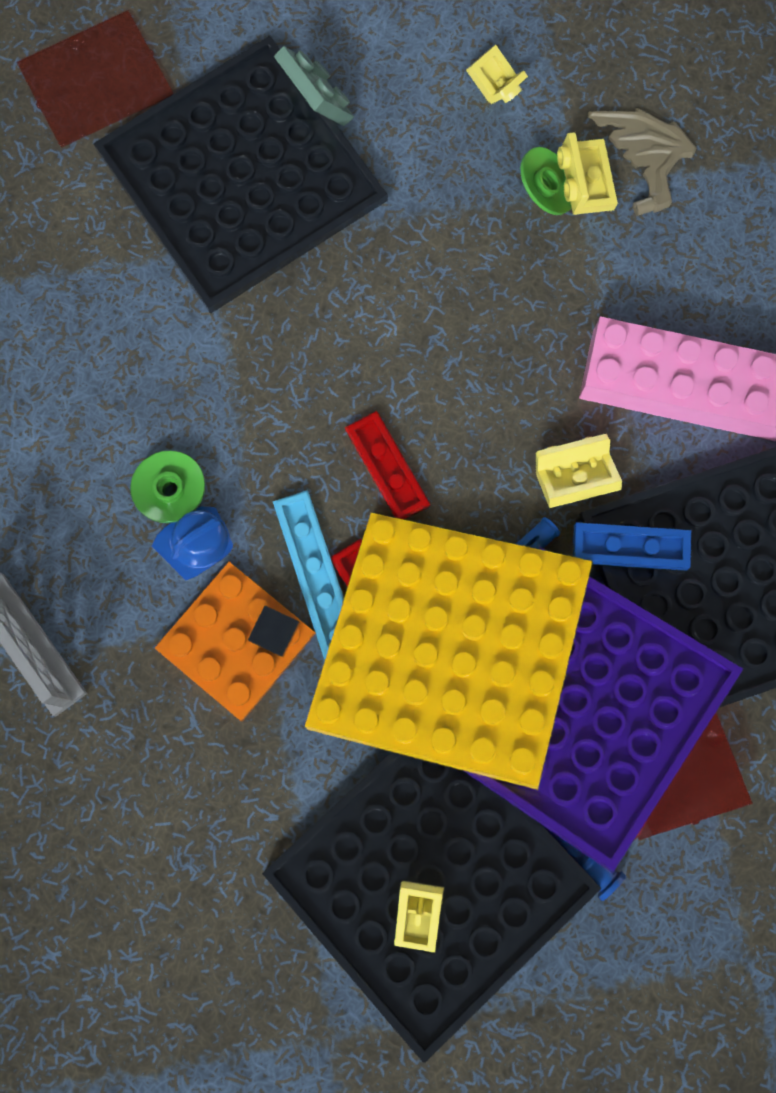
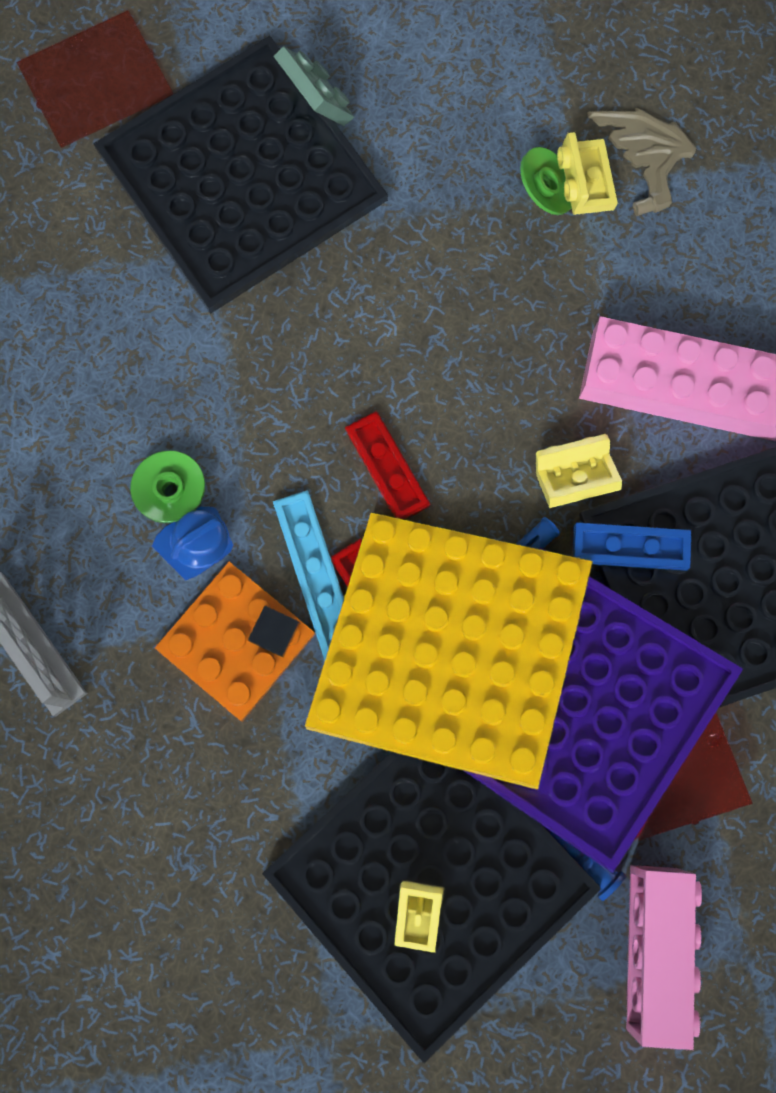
light yellow bracket [466,45,528,104] -> none
none -> bright pink brick [626,865,702,1050]

